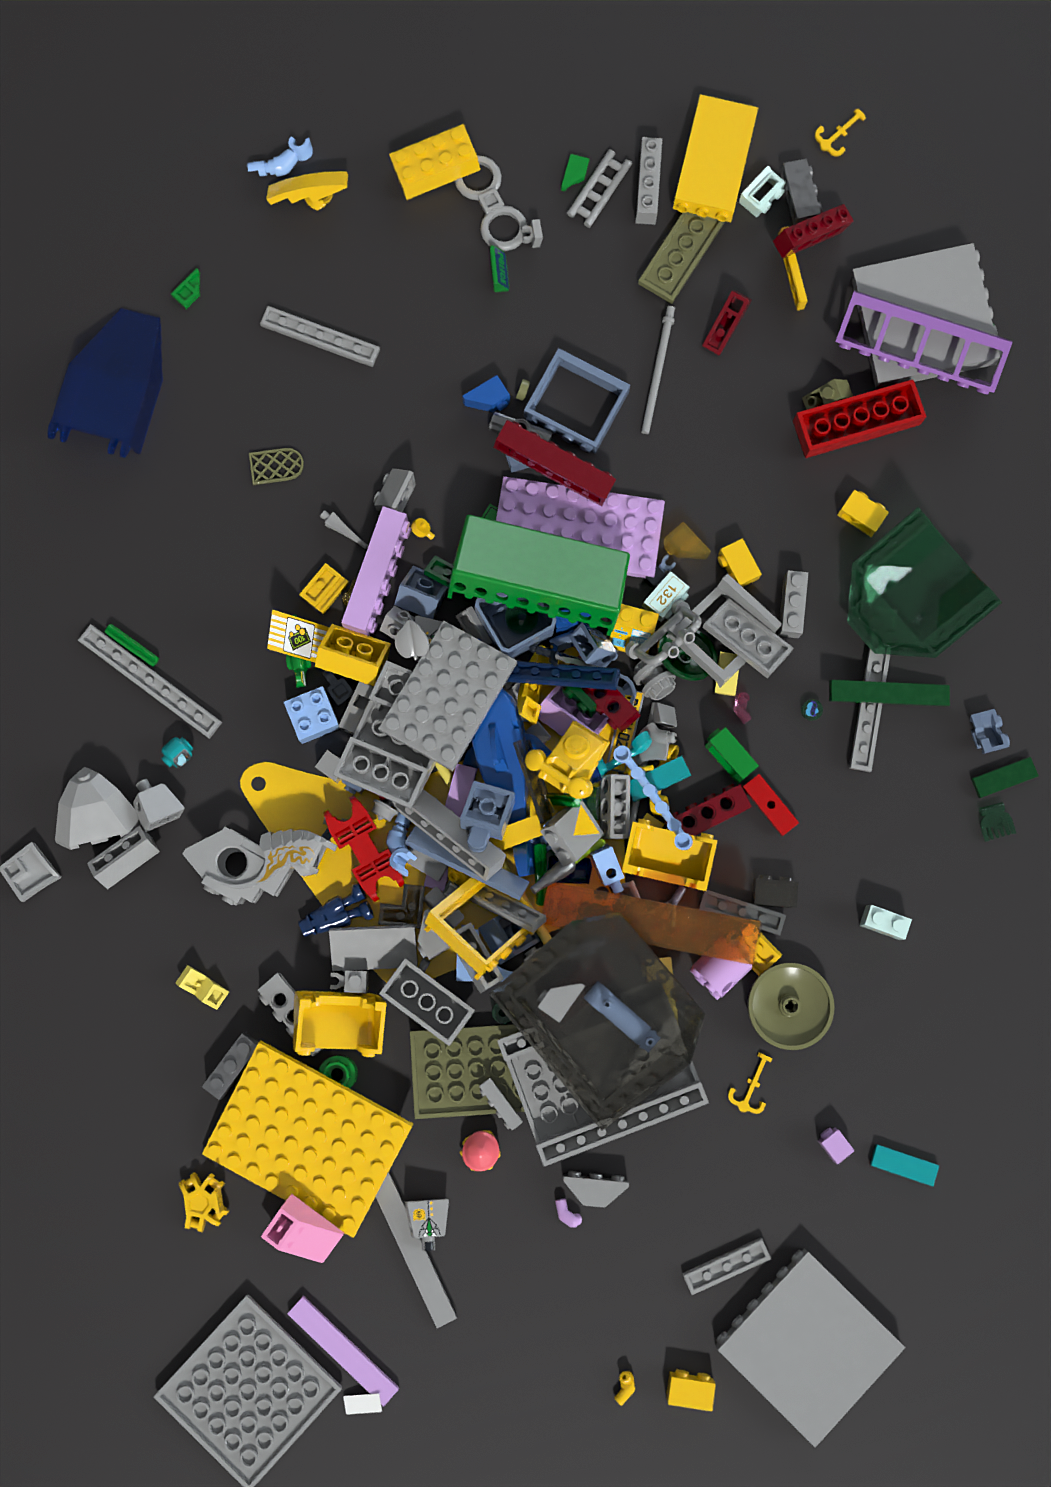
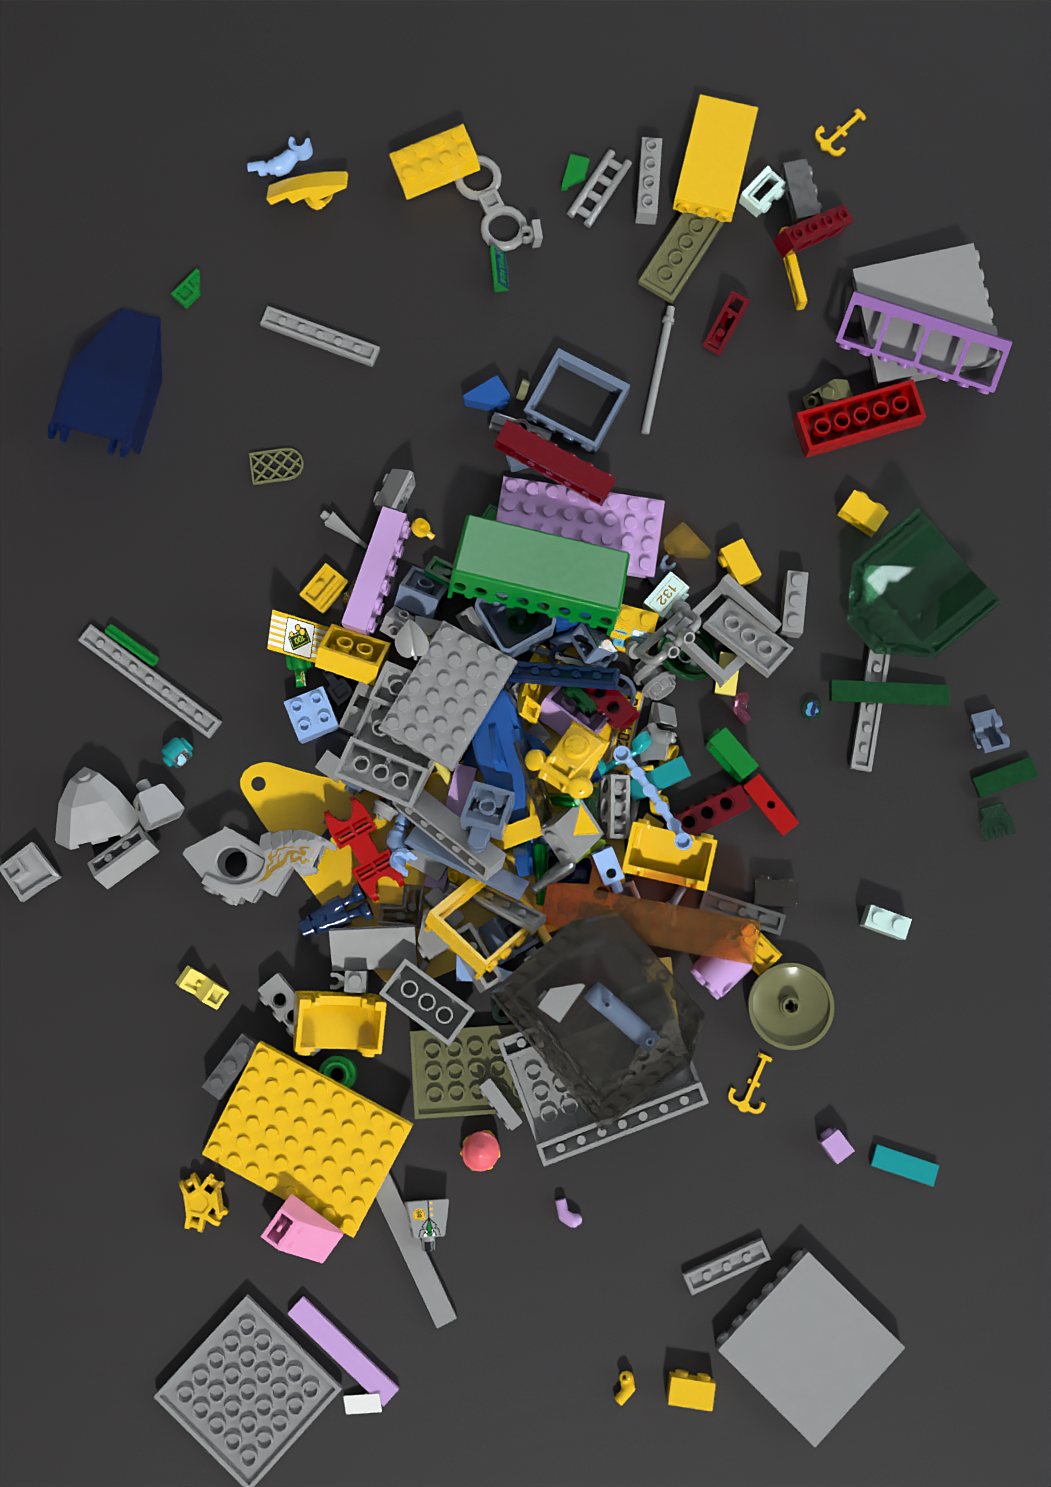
light grey slope [563,1171,629,1207] -> none

